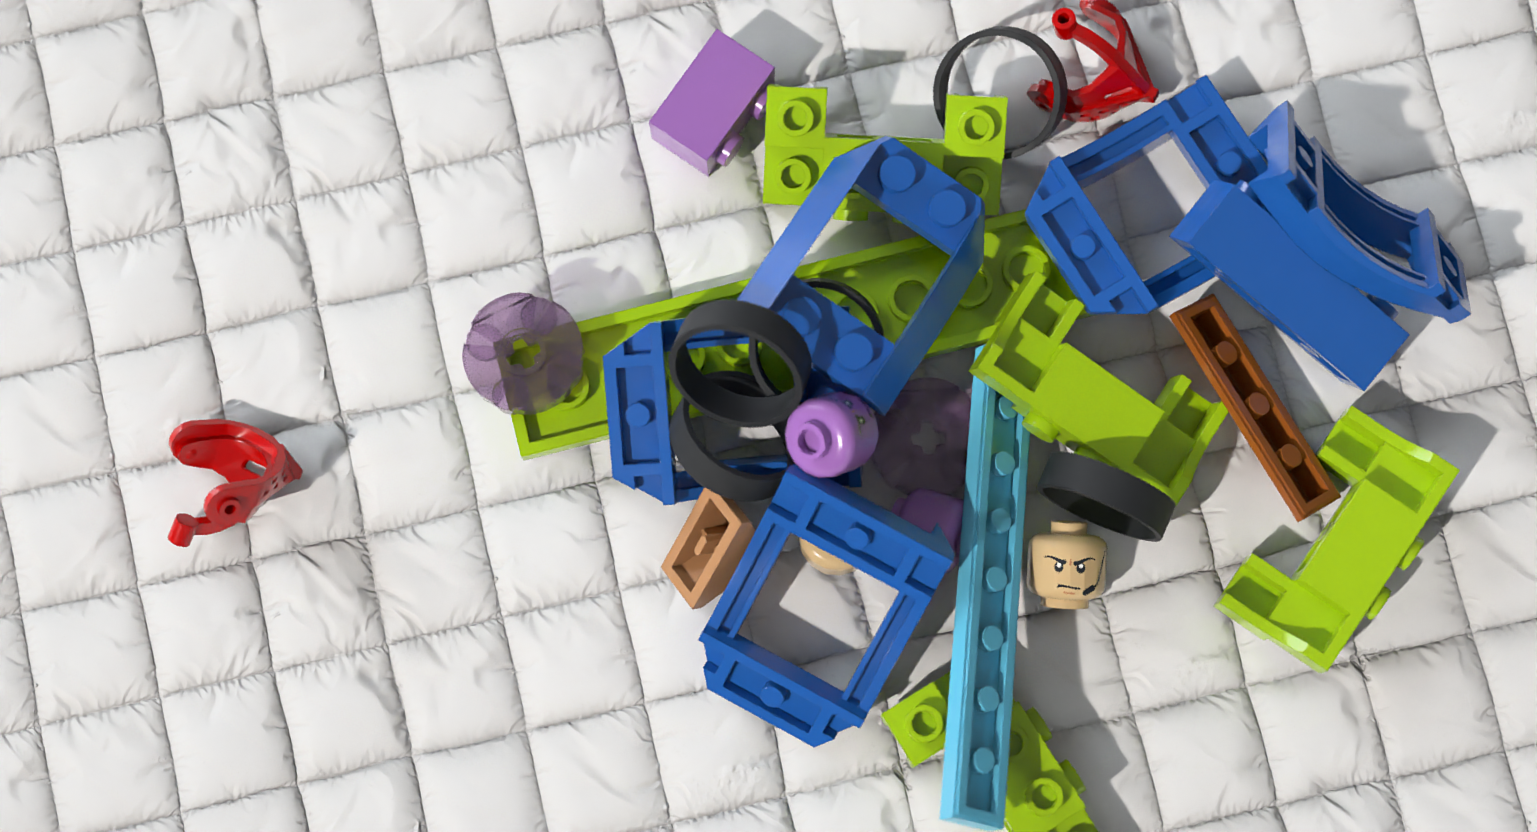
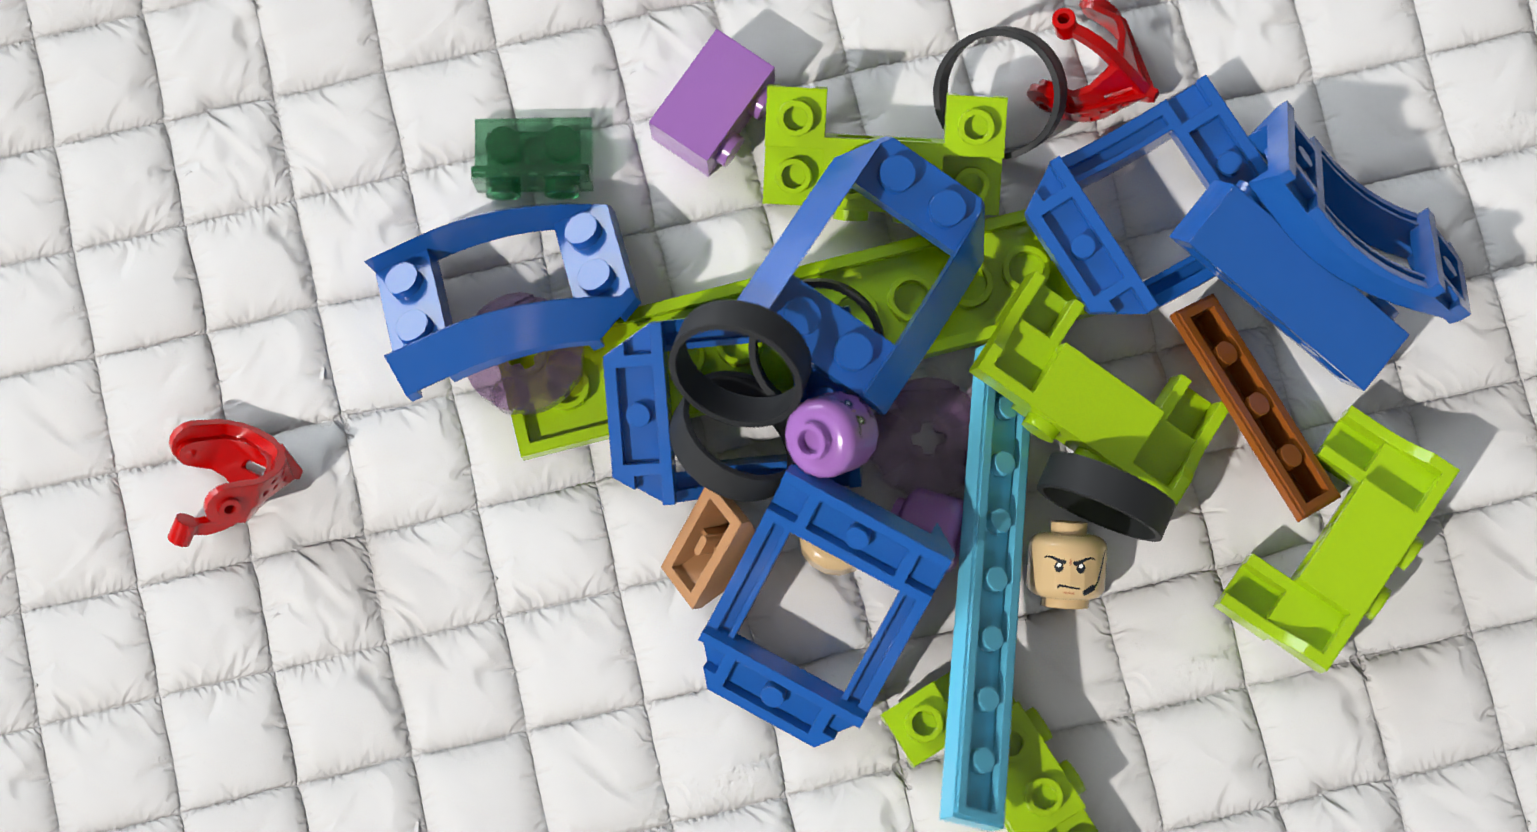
none -> blue wedge [364,203,641,402]
none -> clear green bracket [471,117,594,201]

